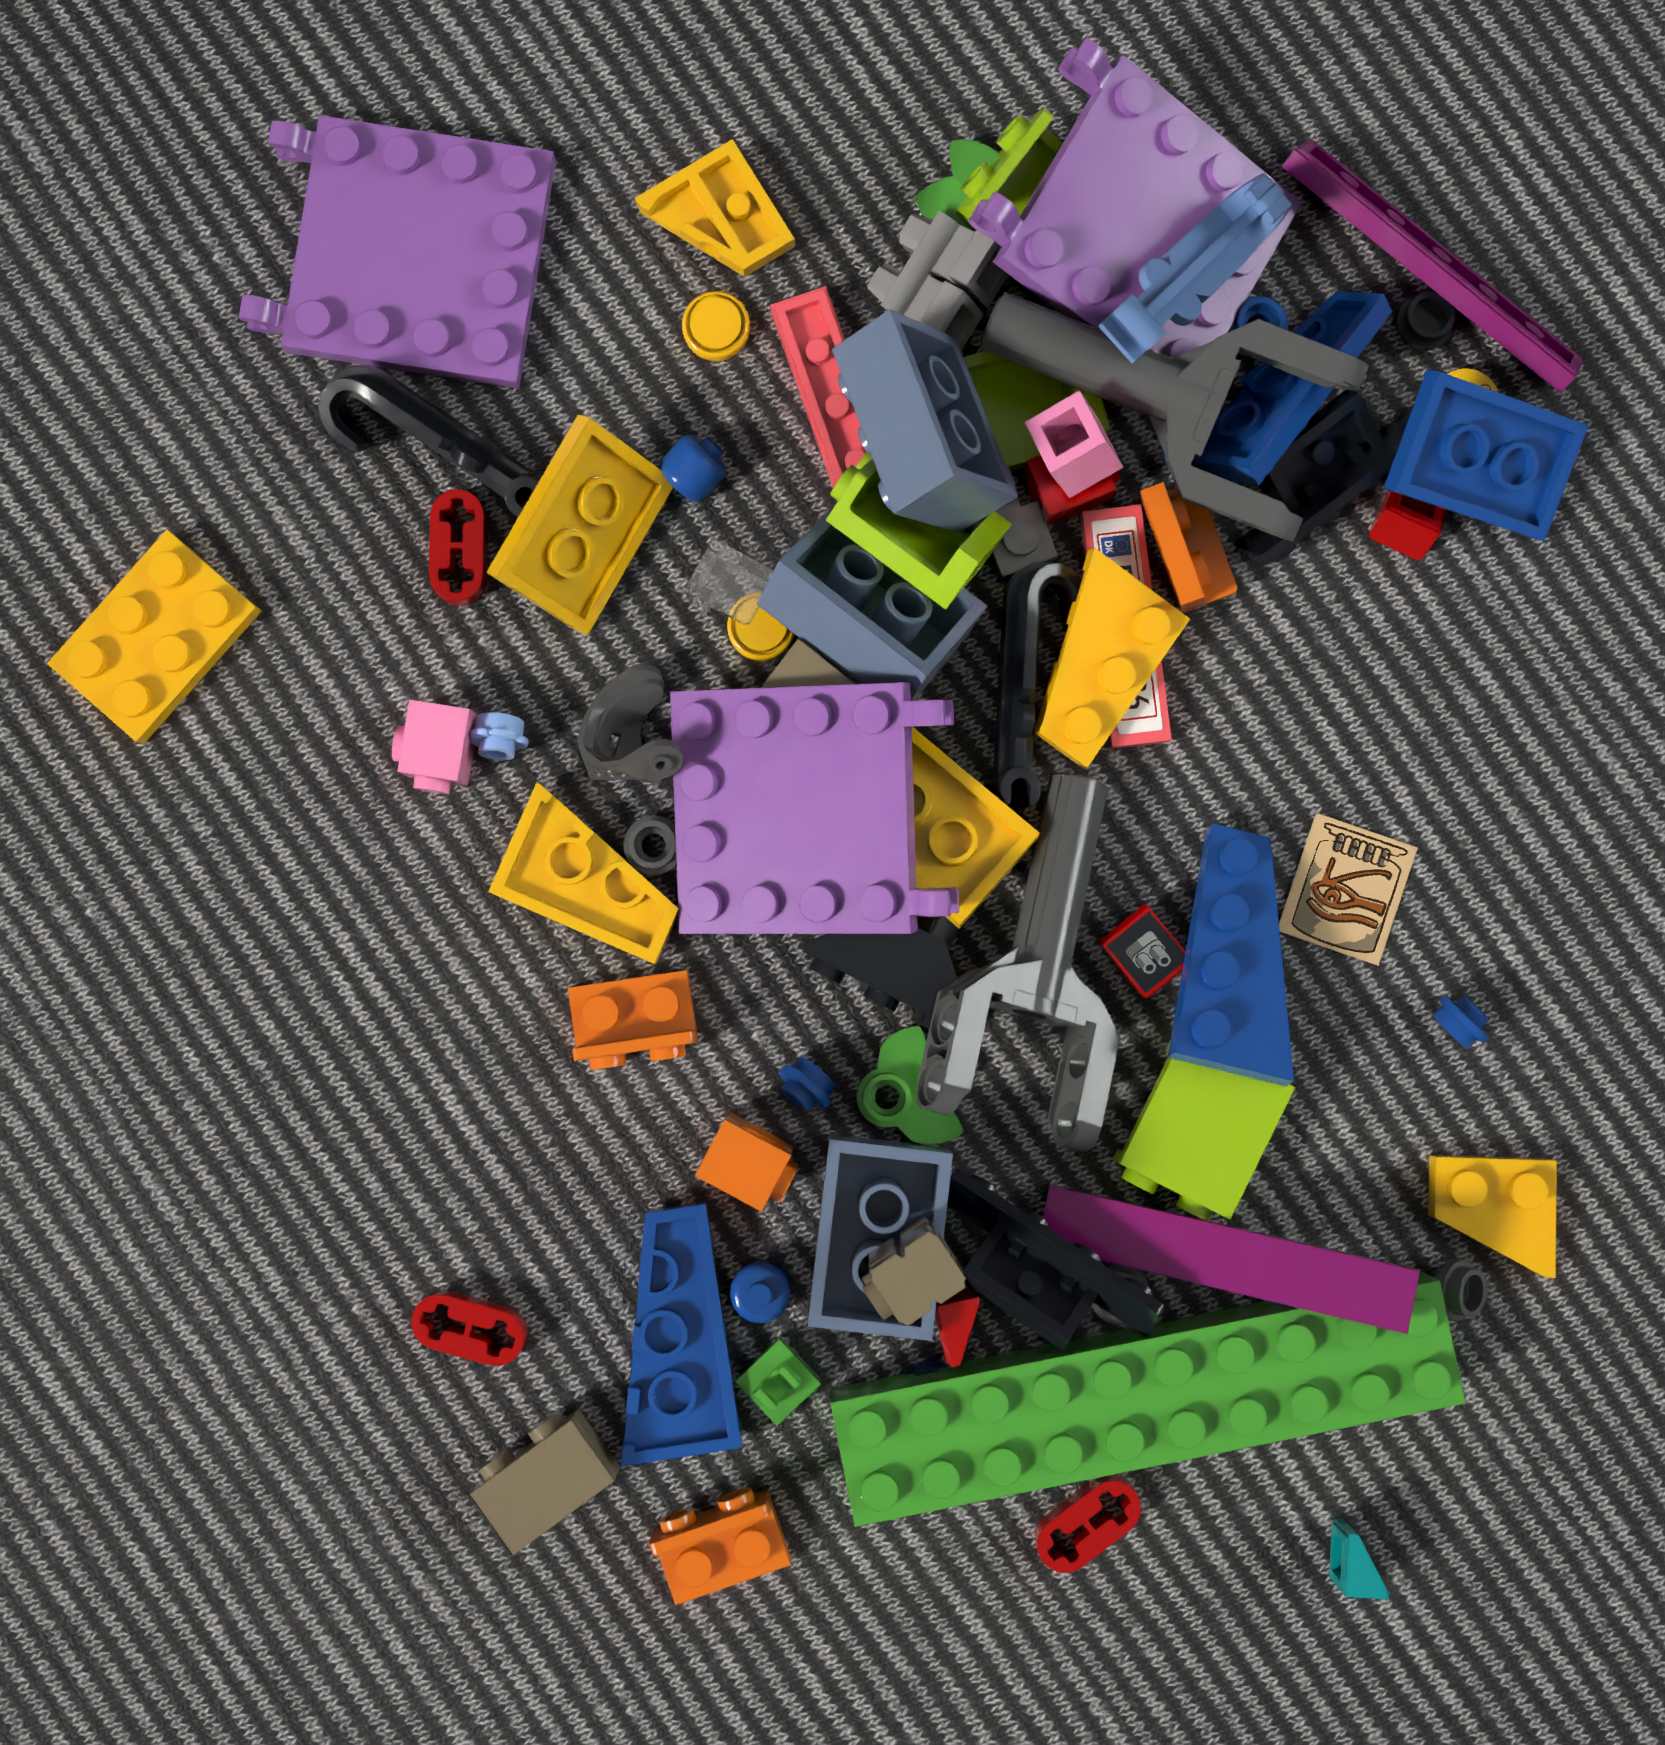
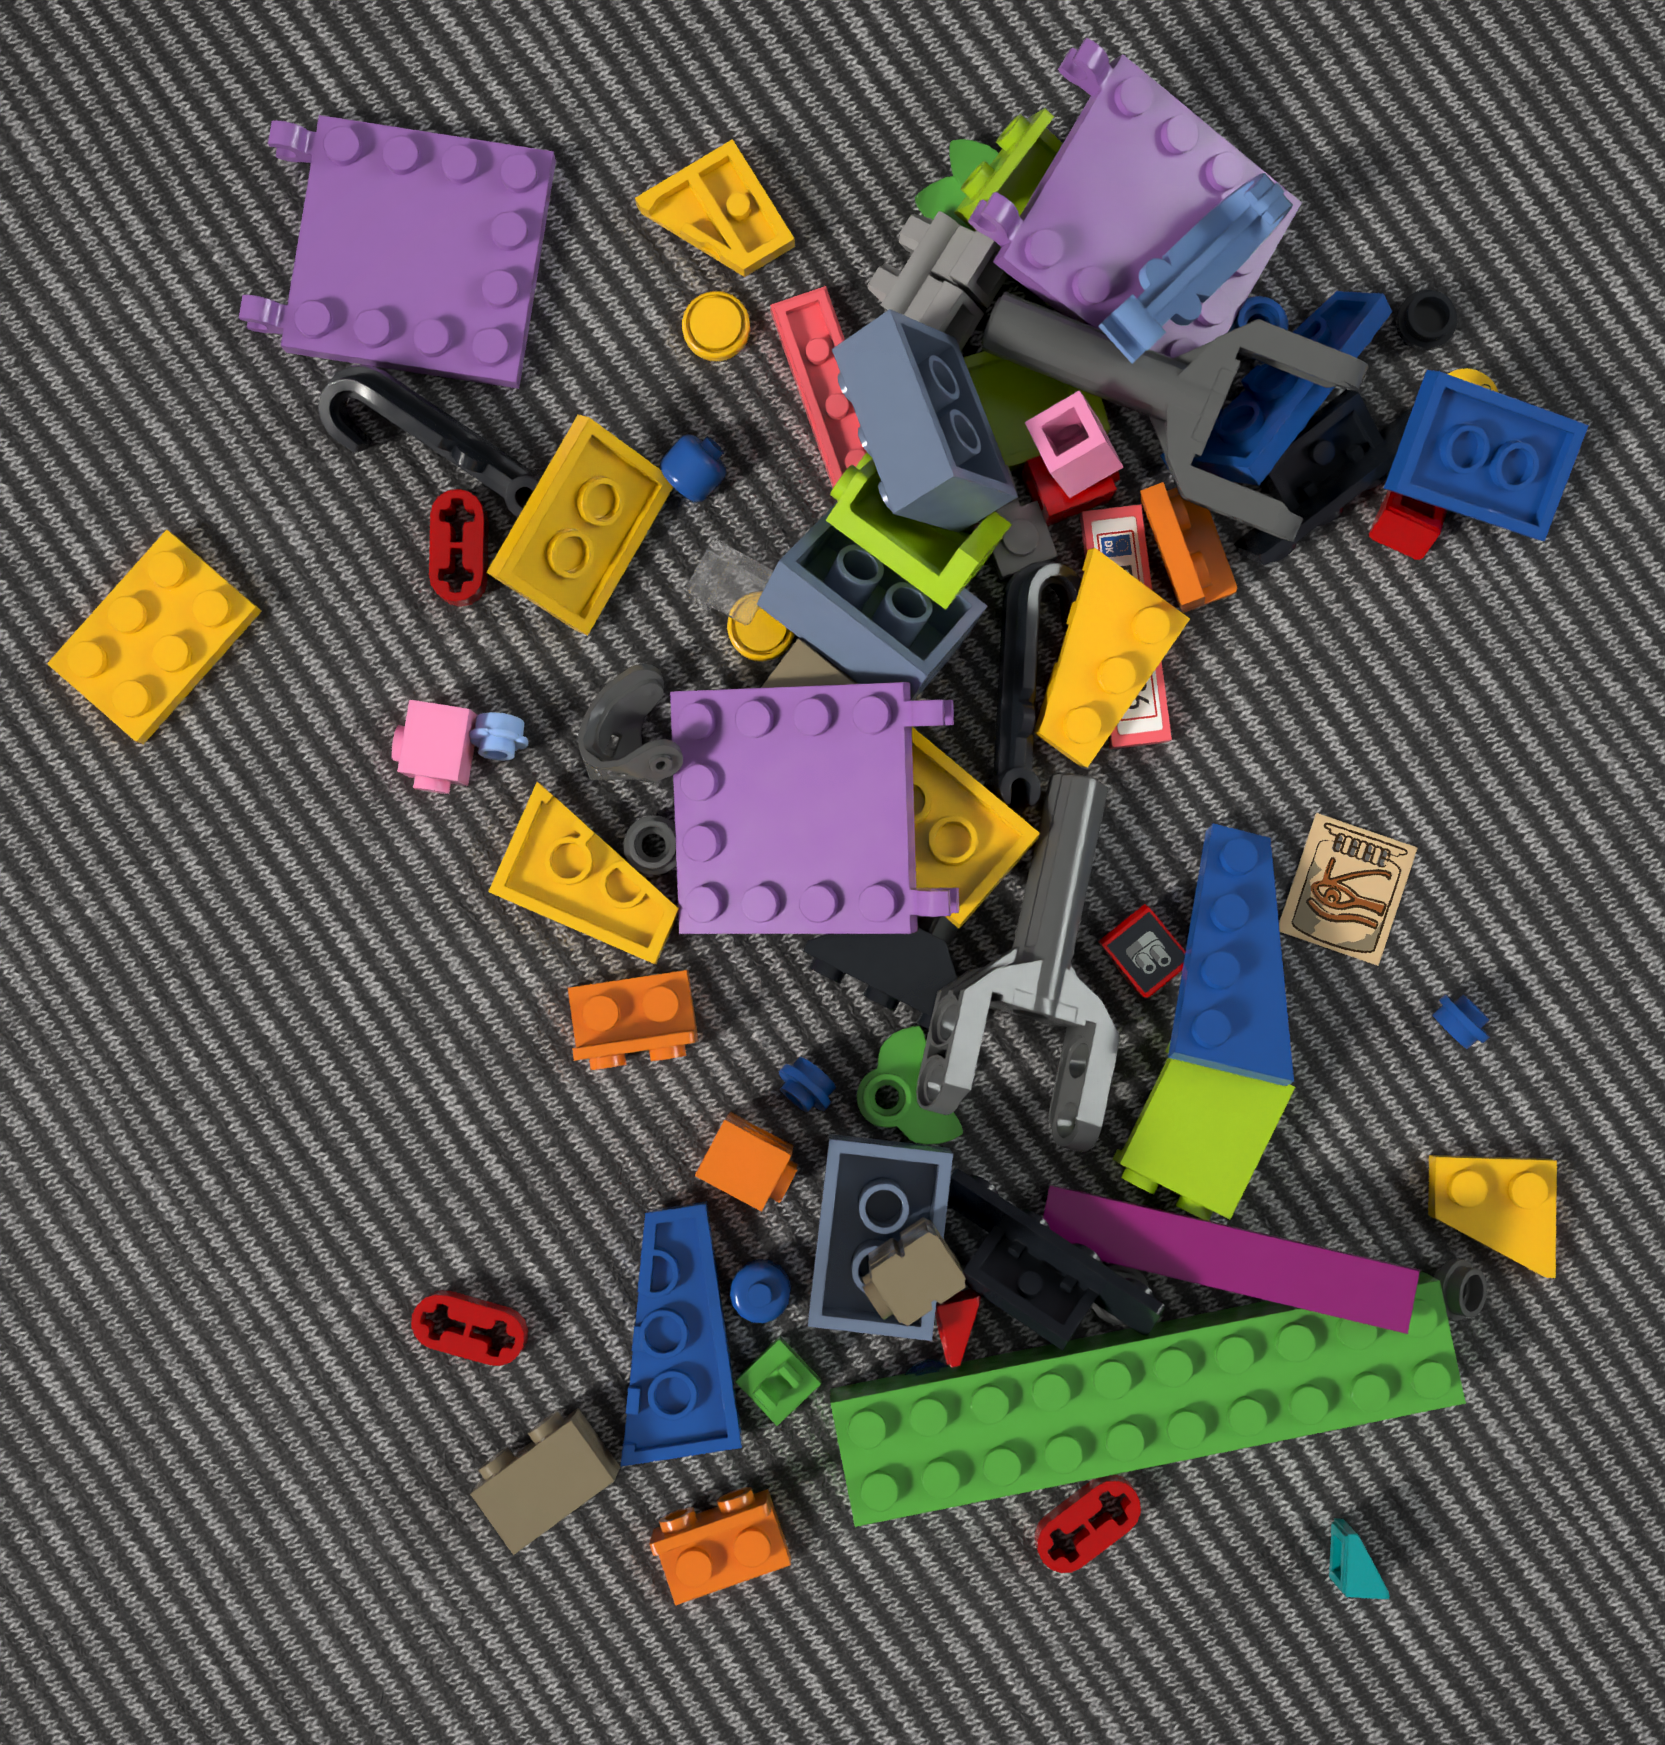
magenta tile [1282,139,1583,393] -> none

